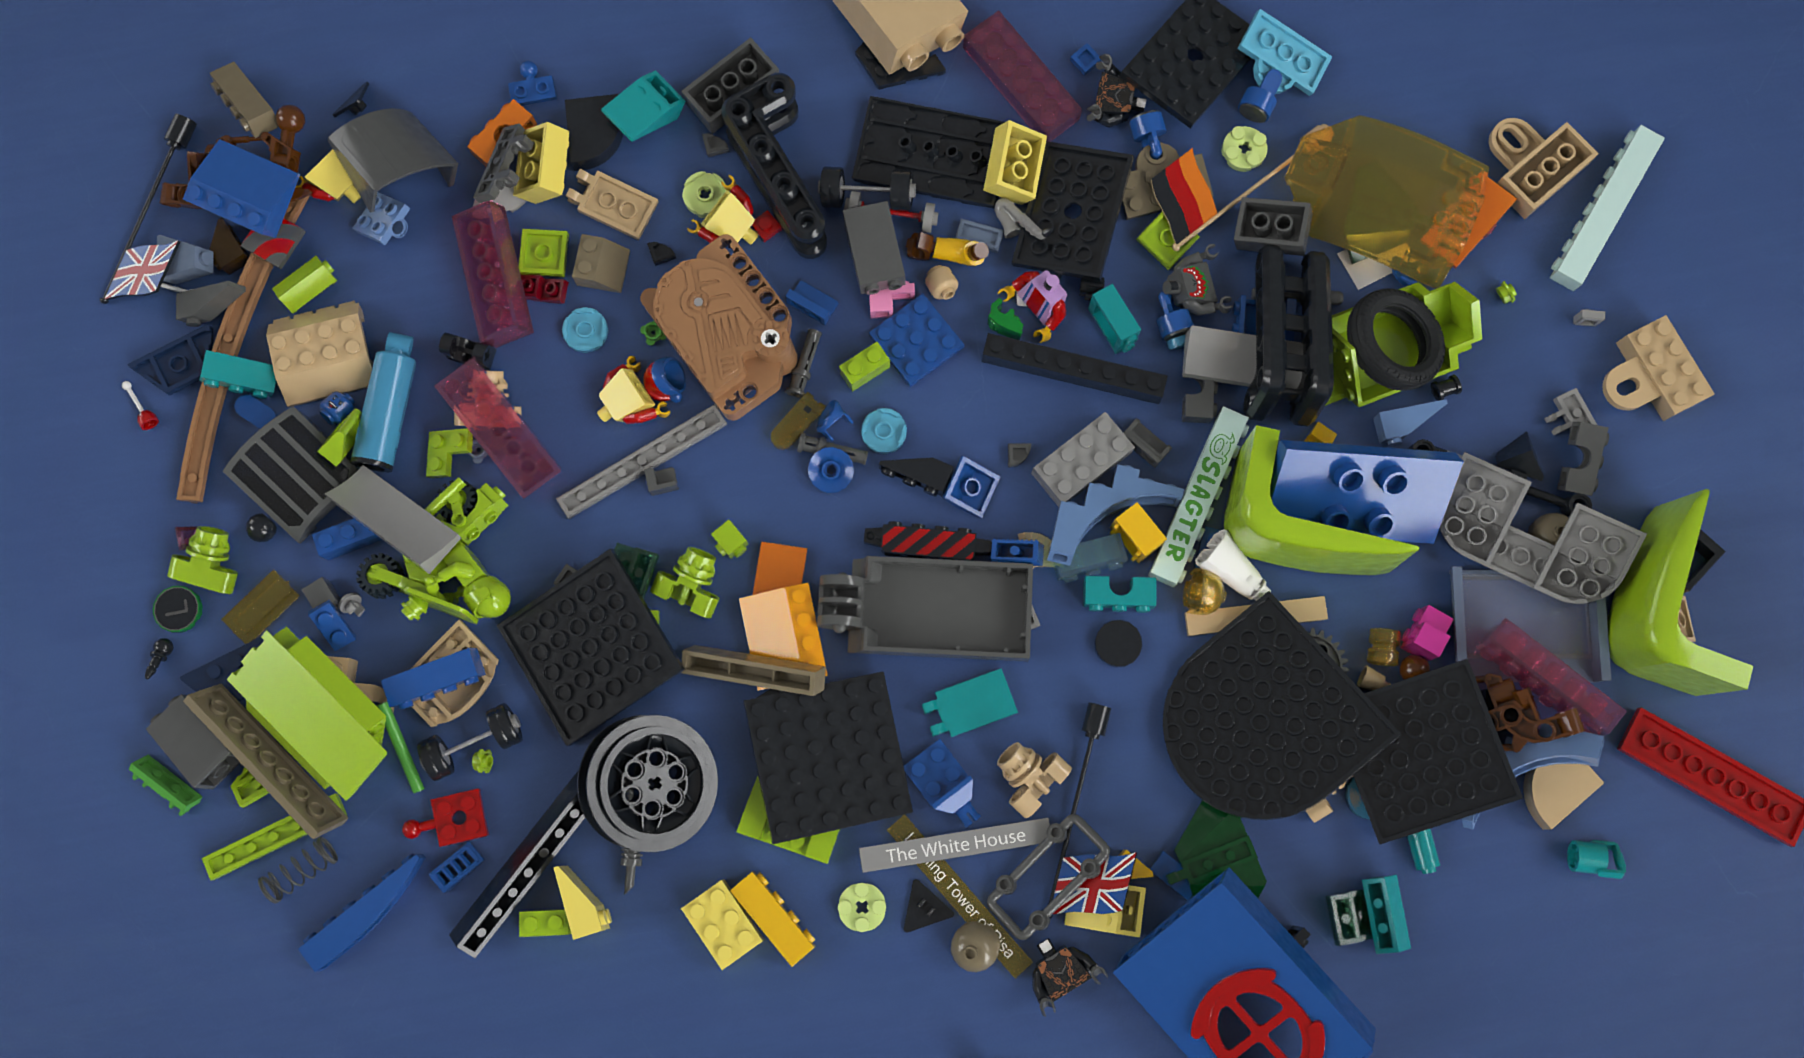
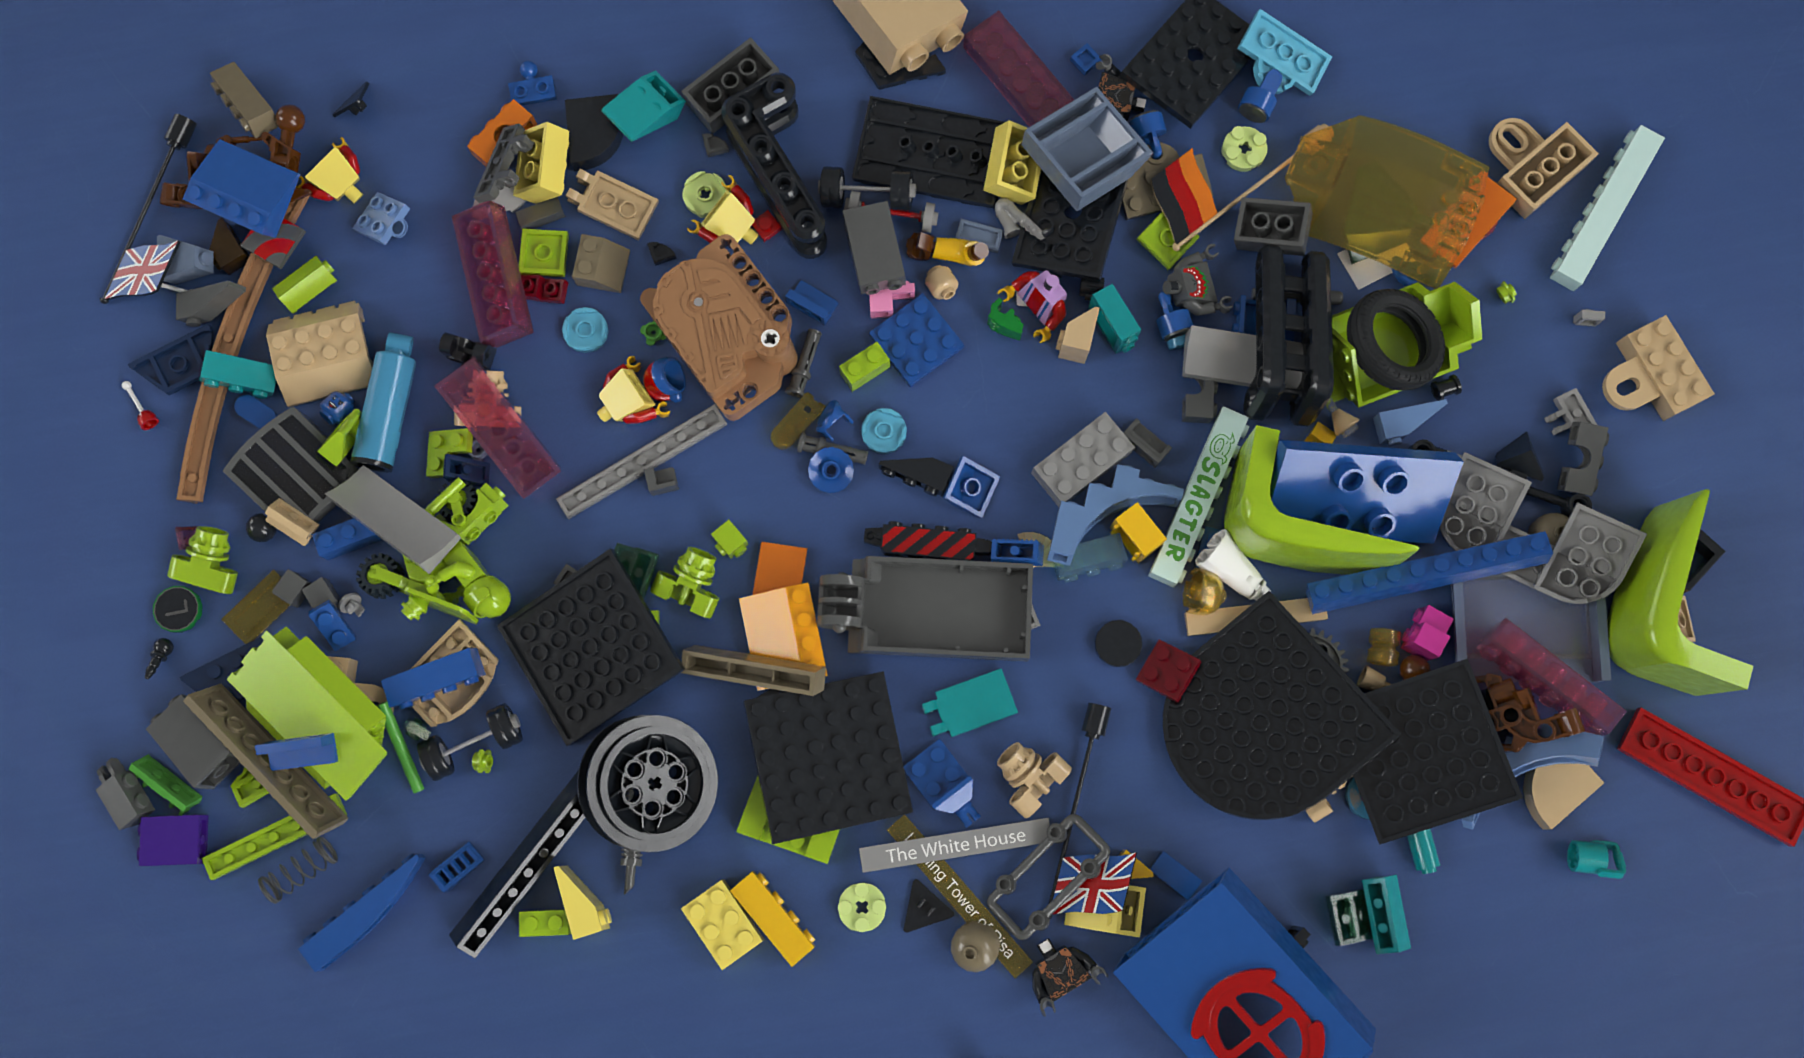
dark grey windscreen [328,108,459,213] -> none
red plate [402,788,489,847] -> none
black brick [981,333,1168,404] -> none
dark grey tile [1008,443,1031,468] -> none
teal arch [1083,576,1156,613] -> none
dark green panel [1165,800,1267,898] -> none
none -> dark grey hinge [96,757,155,830]
none -> dark purple panel [137,815,209,866]
none -> blue panel [255,733,338,771]
none -> tan panel [265,498,319,546]
none -> dark grey panel [272,569,311,608]
none -> clear green plate [403,717,431,741]
none -> dark blue slope [443,454,490,487]
none -> dark grey slope [515,197,566,230]
none -> sand blue slope [1021,87,1153,211]
none -> tan slope [1056,307,1100,364]
none -> dark red plate [1136,639,1201,703]
none -> blue brick [1306,531,1553,615]
none -> tan piece [1325,392,1359,439]

